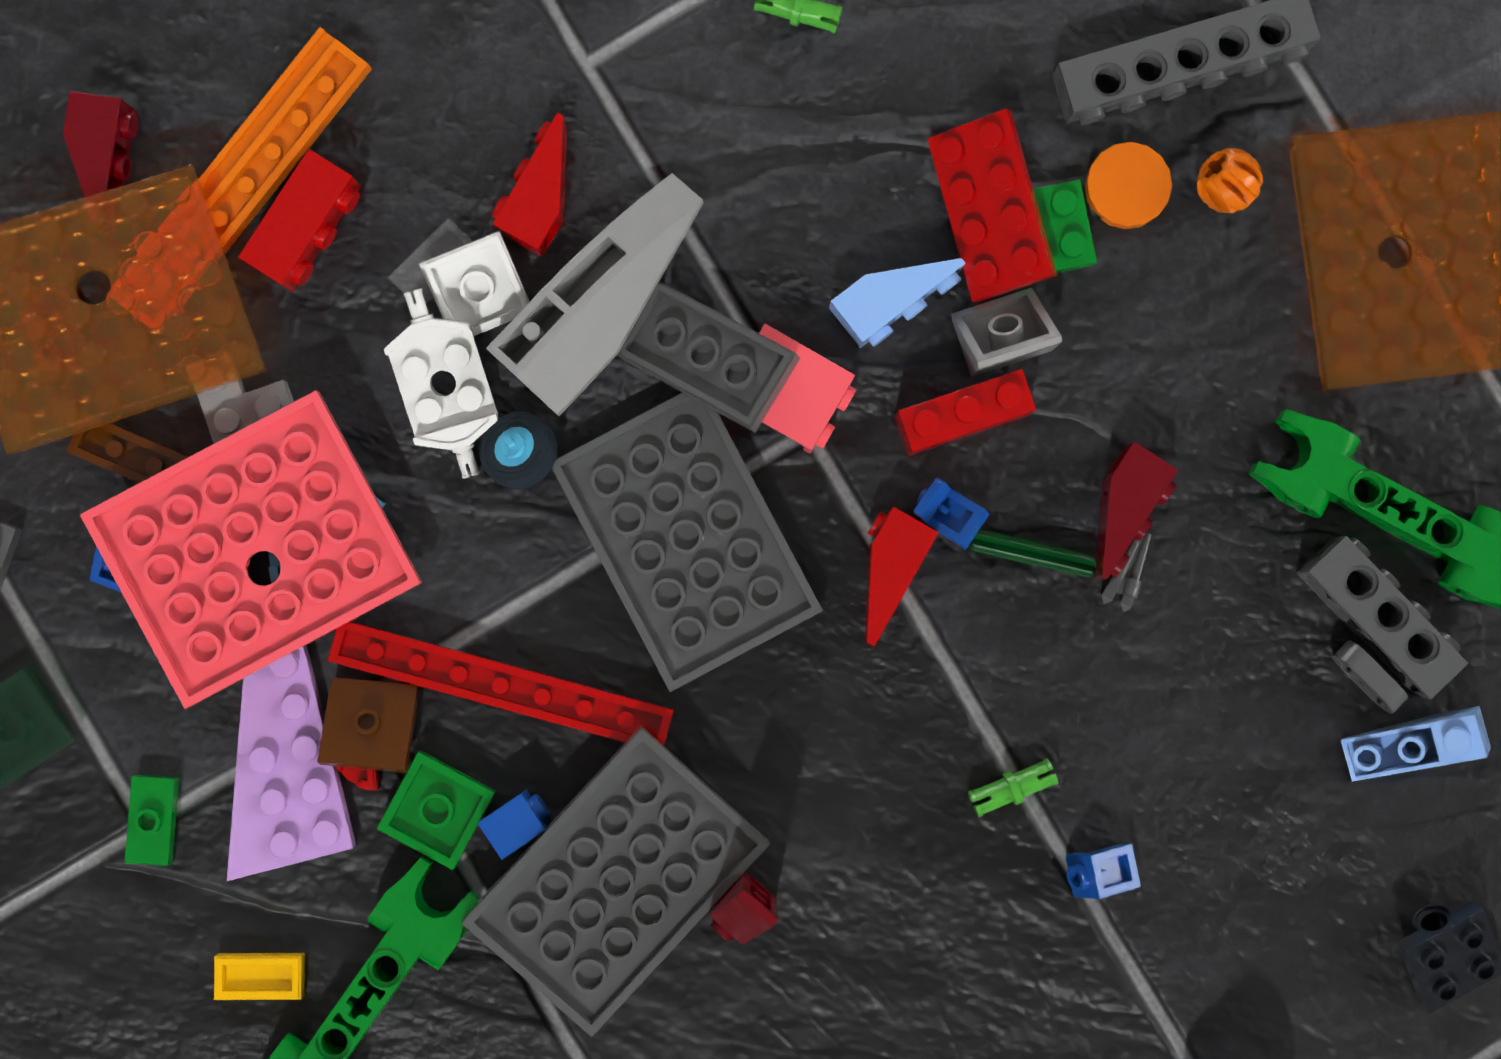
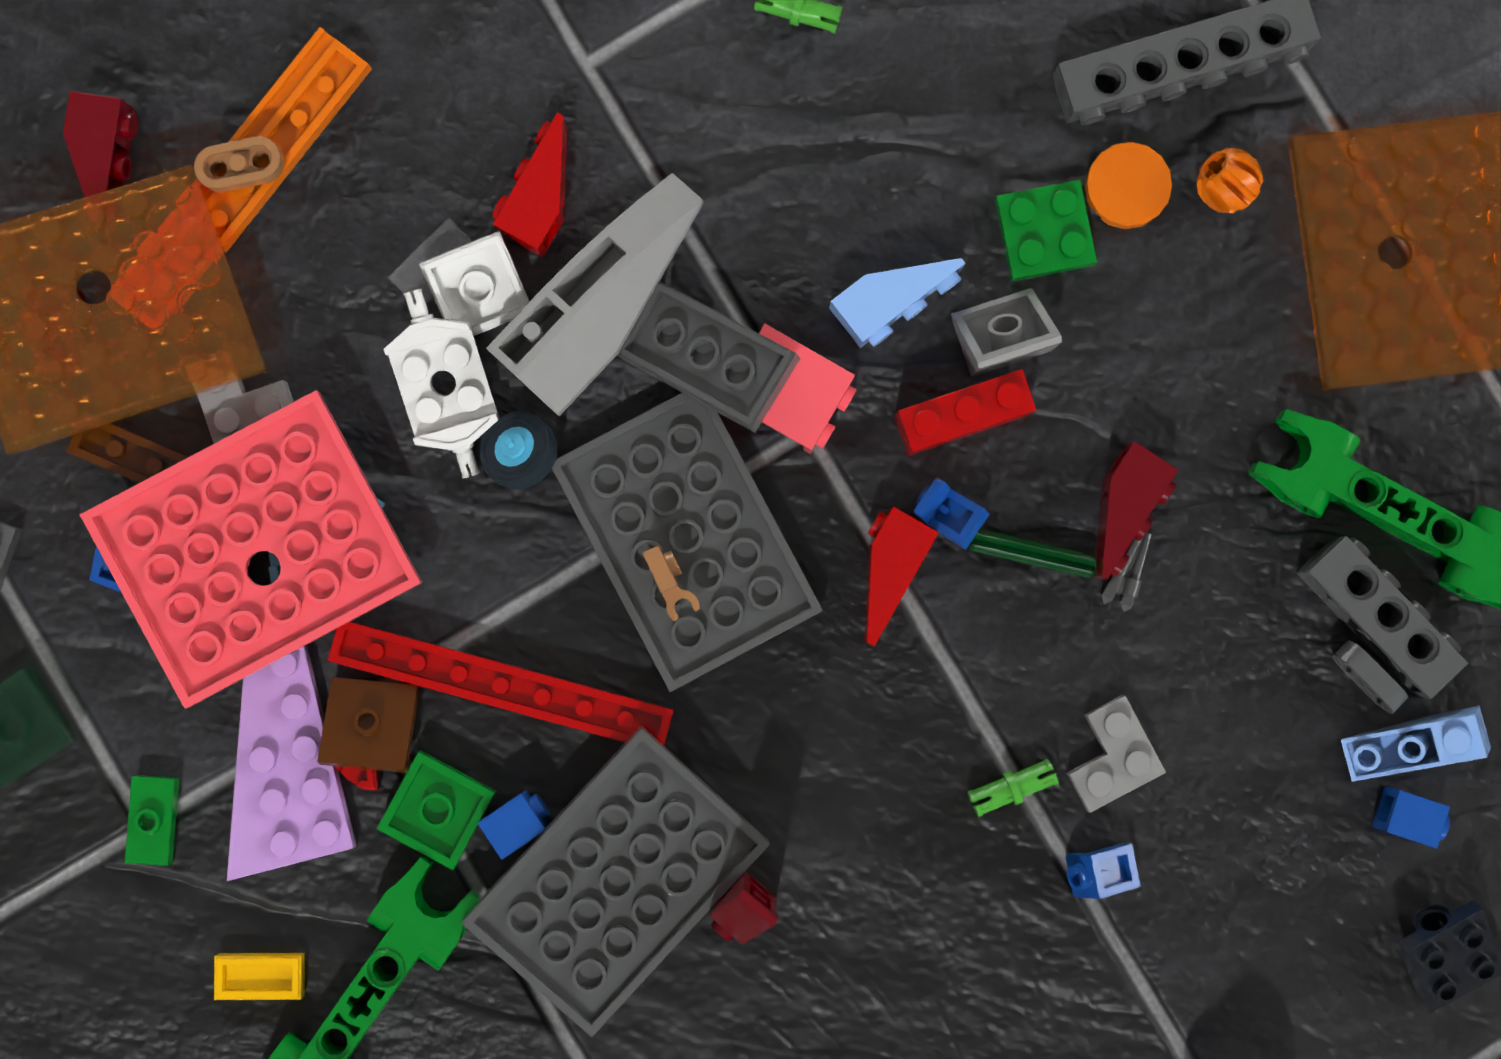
red brick [238,149,362,292] -> none
red plate [927,108,1057,302] -> none
none -> medium nougat plate [194,136,285,192]
none -> medium nougat plate [643,545,700,621]
none -> light grey plate [1067,695,1166,813]
none -> blue brick [1371,786,1450,849]

